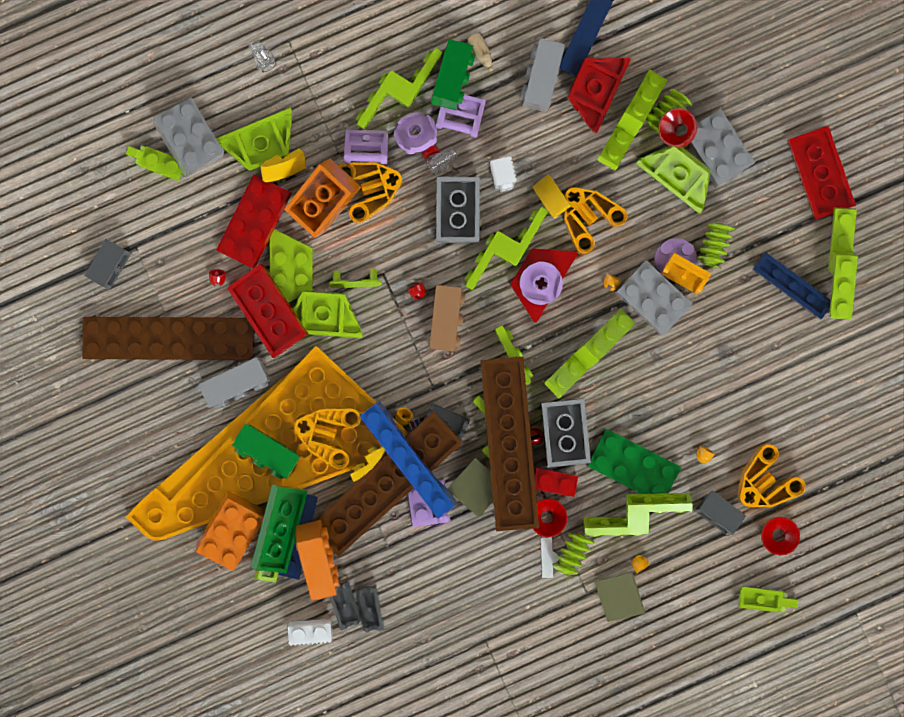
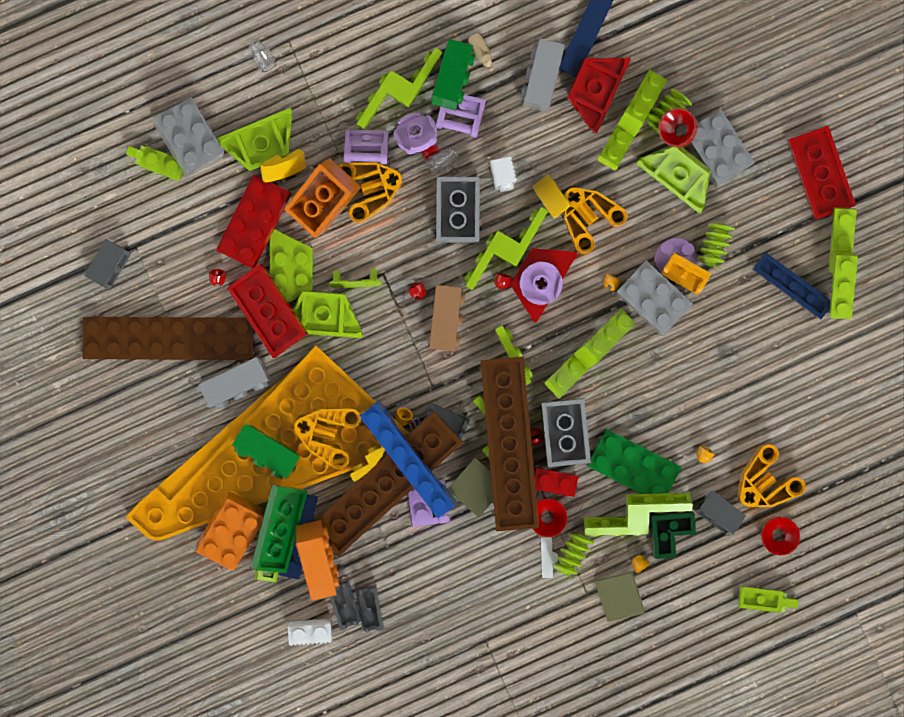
none -> red hinge [494,273,512,289]
none -> dark green brick [649,511,696,559]

